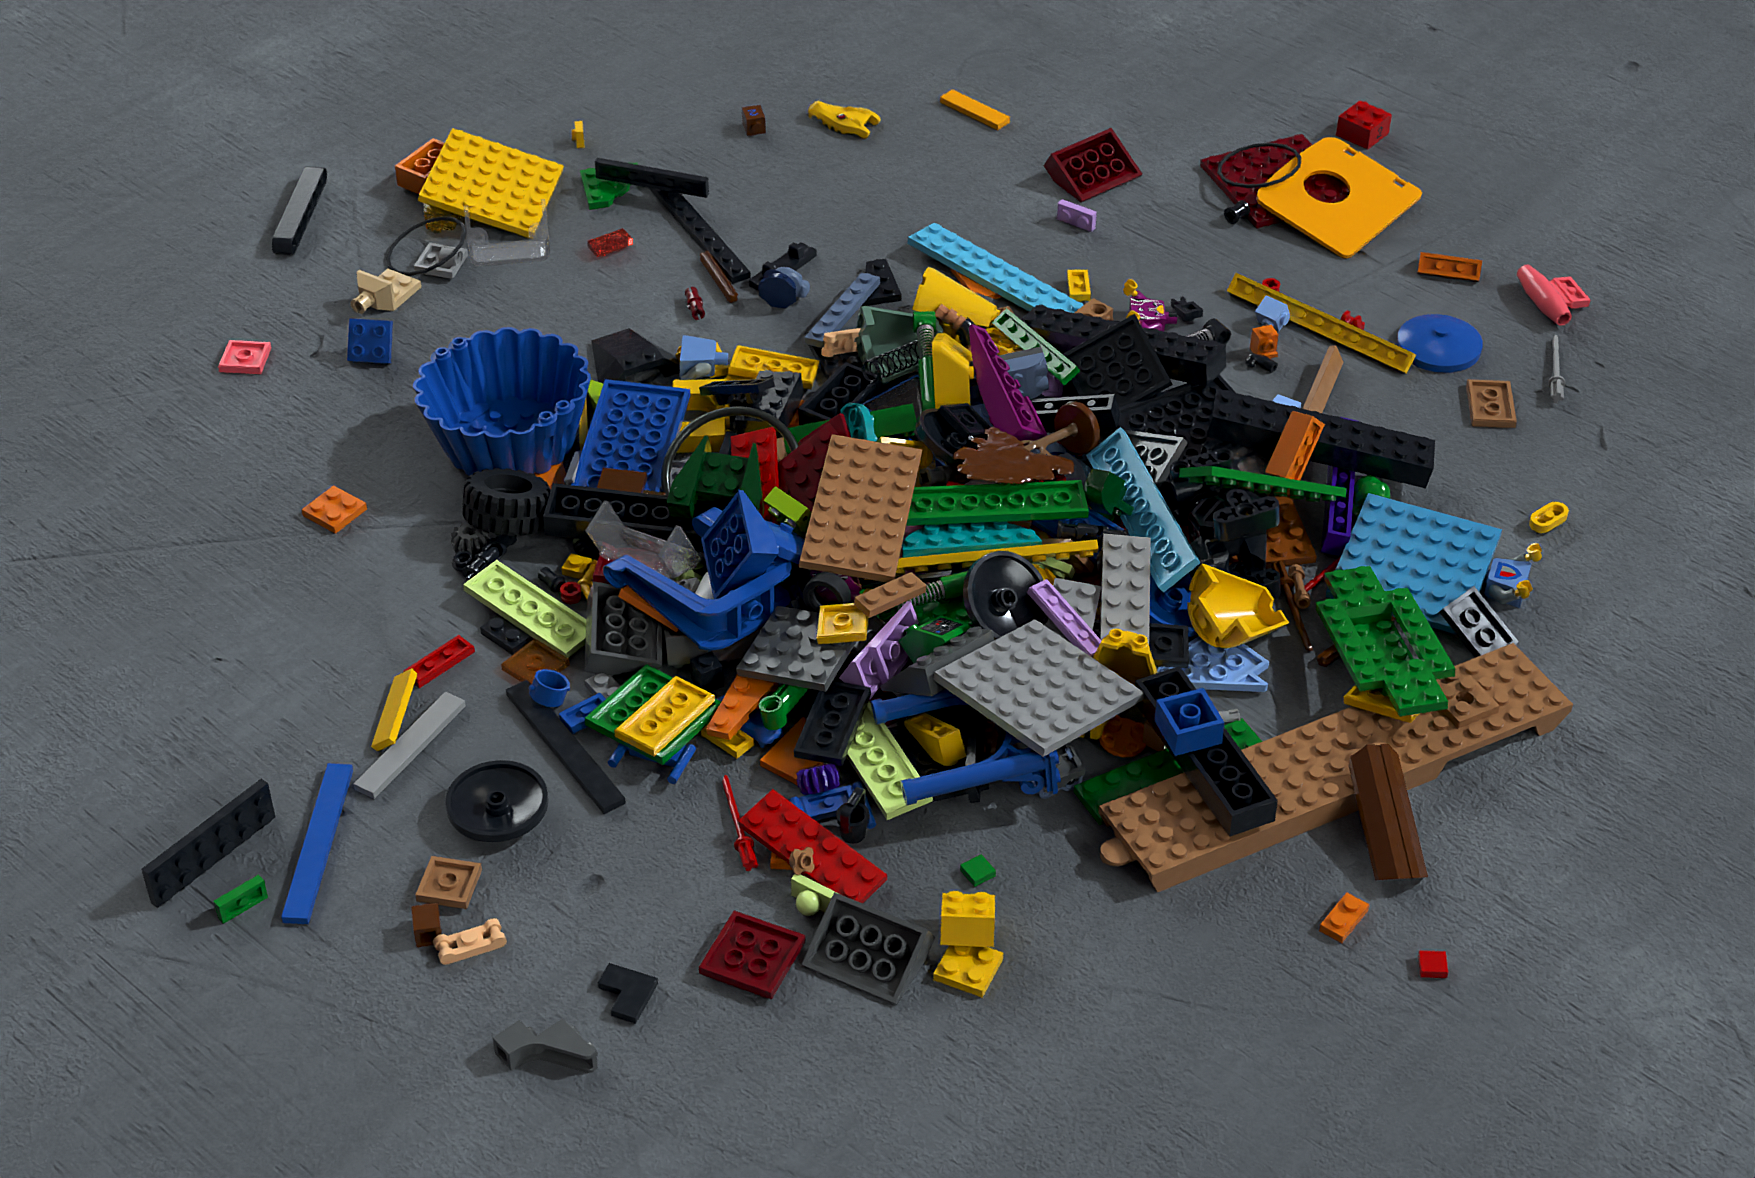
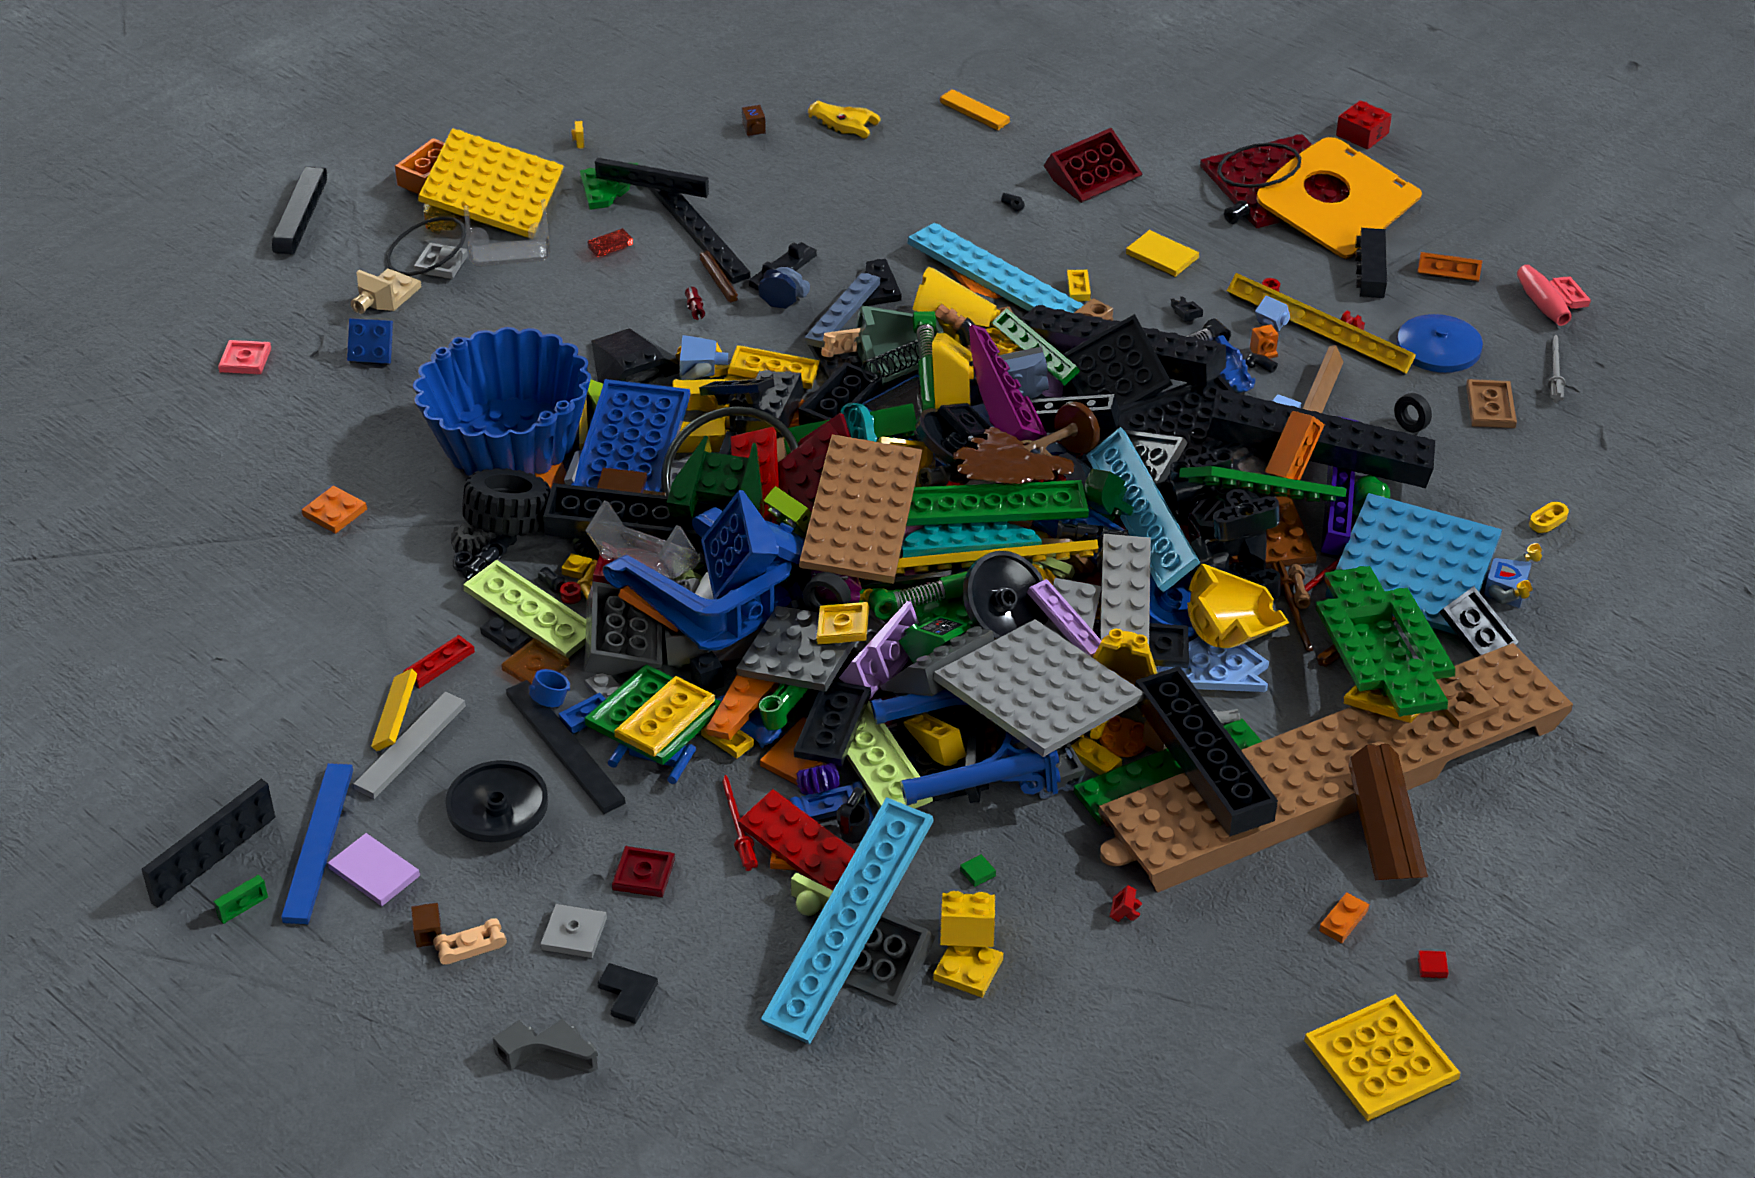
medium nougat plate [416,856,482,909] -> none
dark red plate [699,910,806,1000] -> none
medium nougat plate [789,847,815,875] -> none
medium nougat plate [854,572,927,618] -> none
lavender plate [1057,199,1097,232] -> none
magenta torso [1123,279,1177,332] -> none
blue brick [1155,688,1224,756] -> none
none -> lavender tile [328,833,420,906]
none -> light grey plate [541,904,607,958]
none -> dark red tile [612,846,675,898]
none -> medium azure plate [761,797,934,1045]
none -> black arm [1001,193,1025,212]
none -> yellow plate [1071,735,1122,775]
none -> red tile [1110,885,1142,922]
none -> yellow tile [1126,230,1199,277]
none -> blue animal [1215,335,1255,393]
none -> yellow plate [1304,994,1460,1121]
none -> black brick [1355,228,1387,298]
none -> black tyre [1394,393,1432,432]

